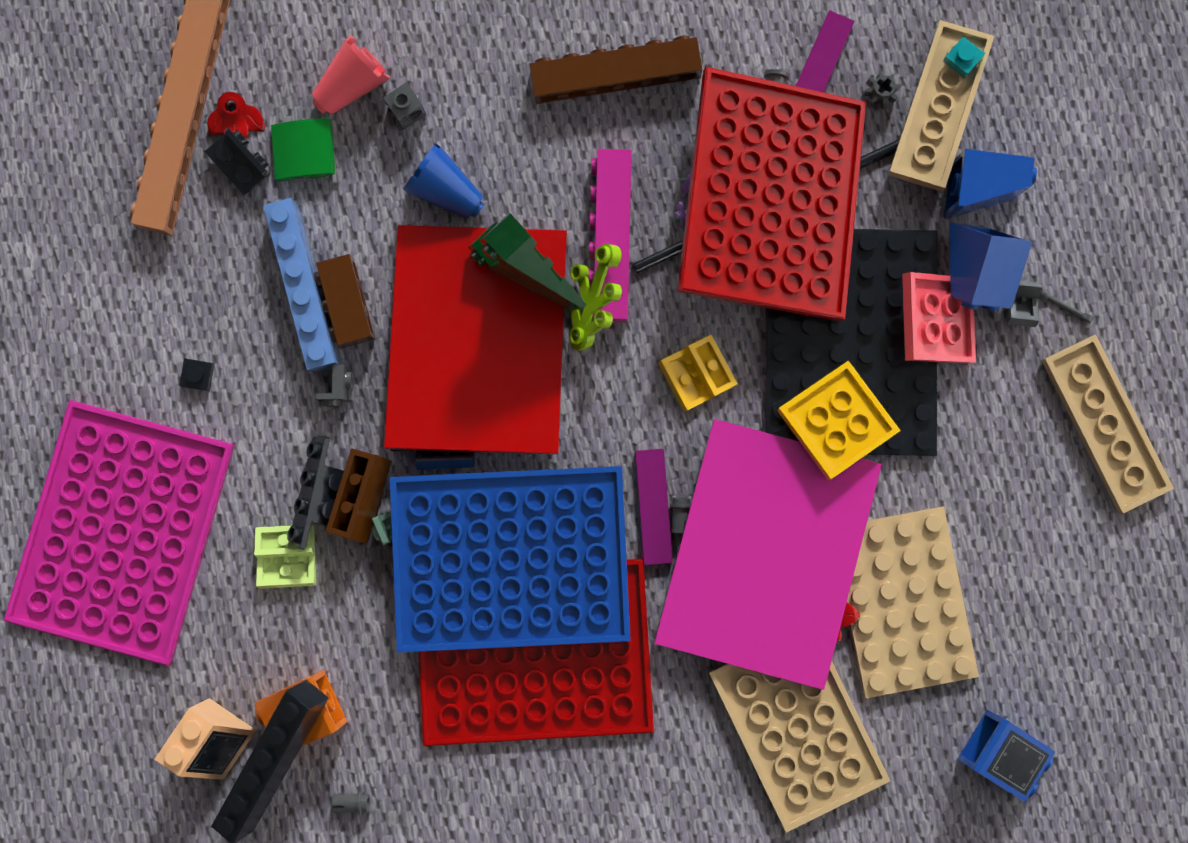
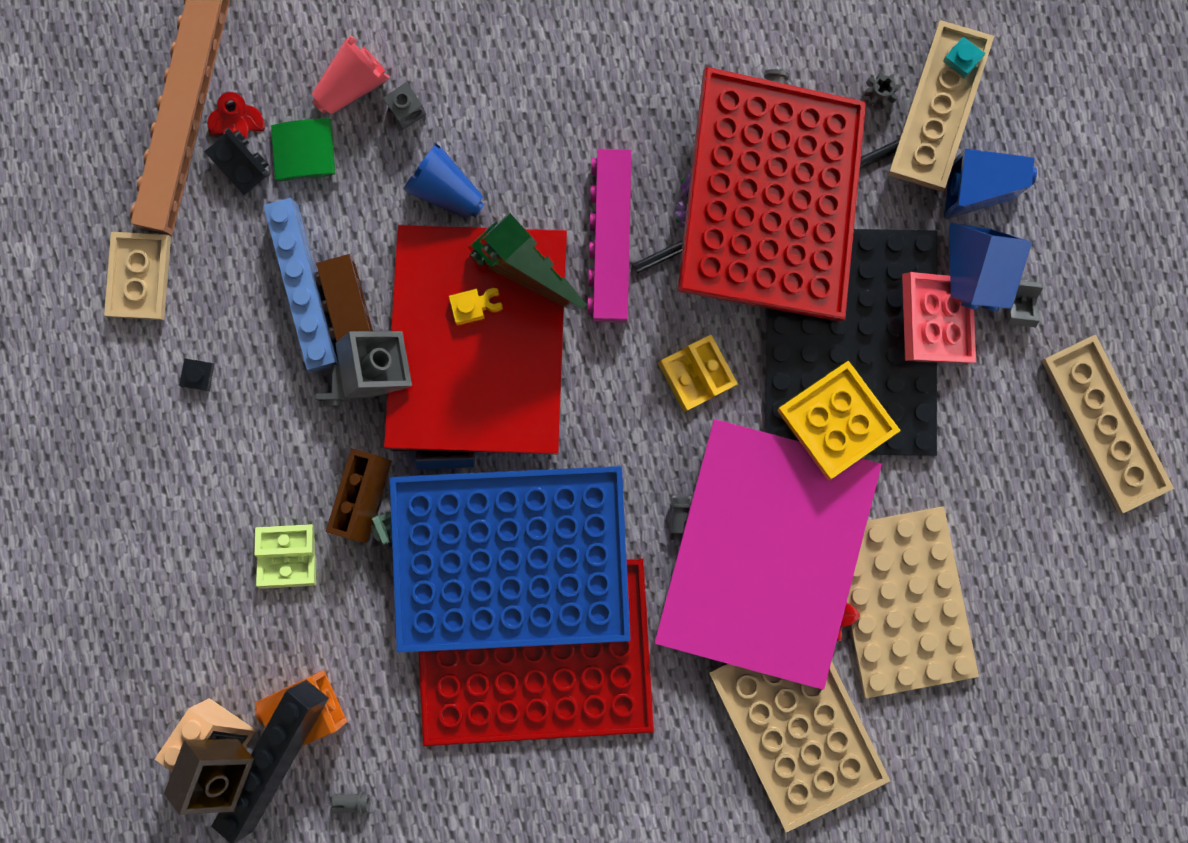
dark pink tile [3,400,235,667] -> none
black bracket [287,436,344,550] -> none
reddish brown brick [529,35,703,104] -> none
lime plant [569,244,622,351] -> none
magenta tile [635,449,673,565] -> none
magenta tile [796,10,855,92] -> none
slope [957,710,1055,802] -> none
dark grey hinge [1039,289,1093,324] -> none
none -> tan plate [104,232,171,321]
none -> dark brown brick [164,739,254,815]
none -> dark grey slope [336,331,412,398]
none -> yellow plate [449,288,503,326]

